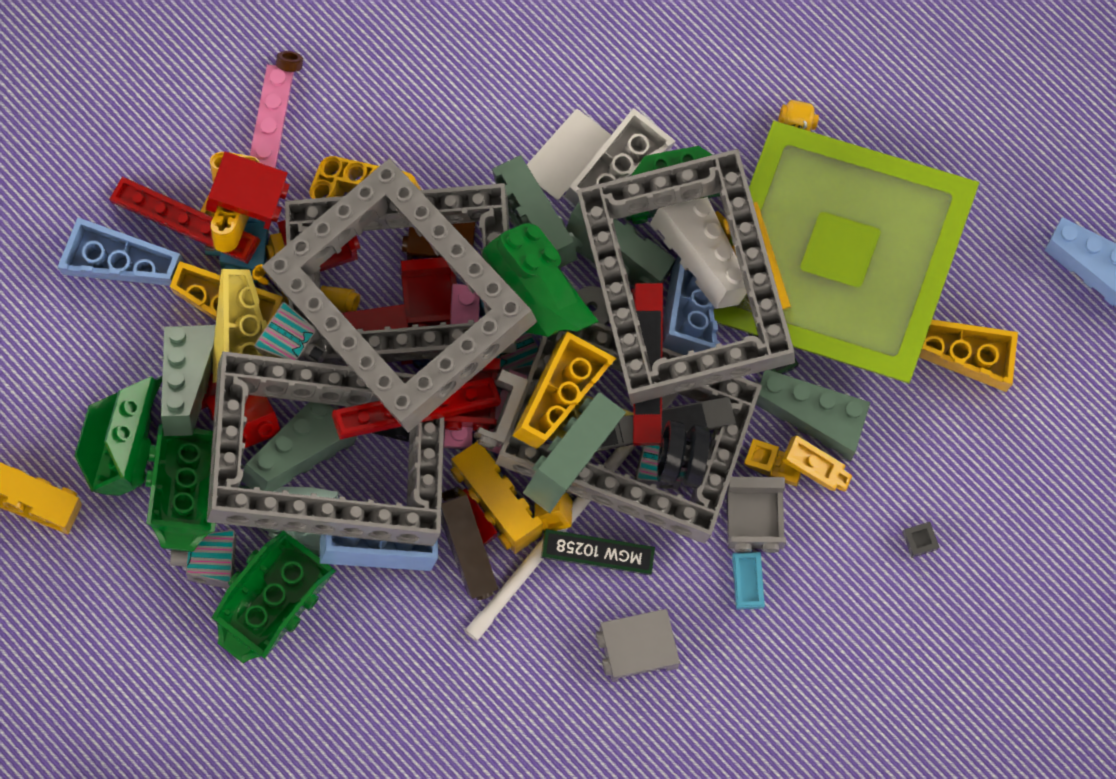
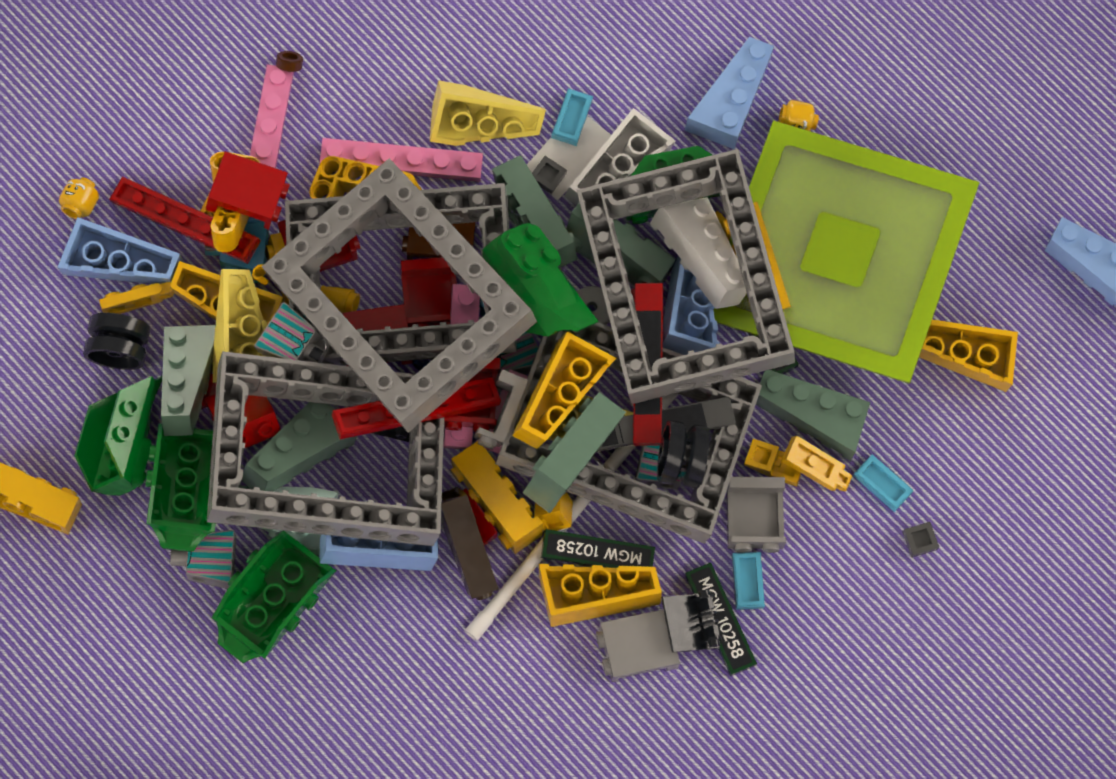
none -> yellow head [58,177,99,219]
none -> black wheel [83,313,150,370]
none -> yellow hinge [99,282,174,314]
none -> bright pink plate [320,138,483,182]
none -> light yellow wedge [430,80,546,146]
none -> dark grey plate [532,156,567,194]
none -> yellow wedge [539,564,662,627]
none -> medium azure tile [551,88,593,146]
none -> black hinge [661,590,722,653]
none -> light blue wedge [685,37,774,149]
none -> tile [685,562,757,676]
none -> medium azure tile [853,454,914,512]

